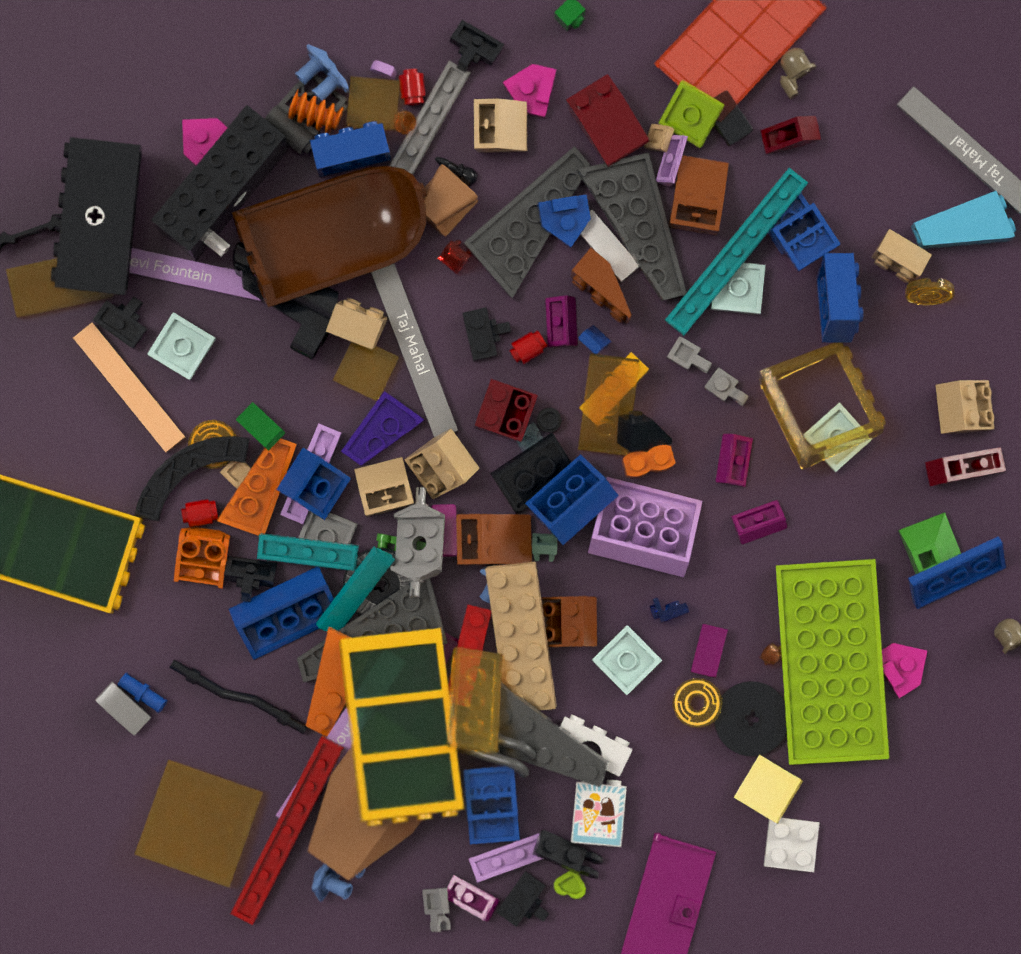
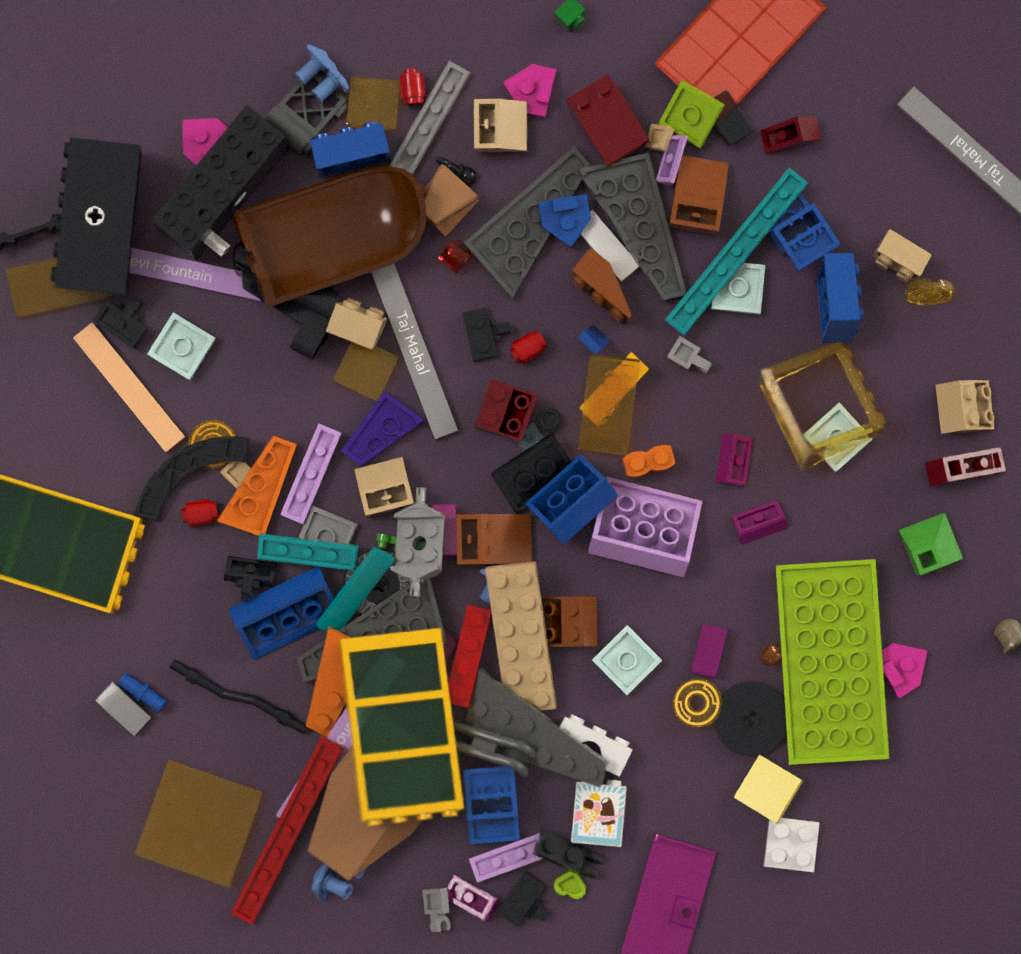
orange slope [173,527,230,589] -> none
green tile [236,402,285,451] -> none
blue slope [276,448,351,520] -> none
orange piece [288,90,344,134] -> none
lavender tile [370,60,397,81] -> none
clear orange plate [393,110,416,135] -> none
tan slope [405,429,480,499] -> none
clear yellow tile [448,647,502,754] -> none
black hinge [449,20,505,72] -> none
sand green tile [532,533,557,562] -> none
magenta slope [545,295,578,347] -> none
black slope [617,410,672,452] -> none
clear blue bracket [649,597,689,623] -> none
light grey plate [704,367,749,406] -> none
dark tan piece [780,48,816,100] -> none
blue tile [908,536,1006,609] -> none
medium azure slope [911,190,1016,249] -> none

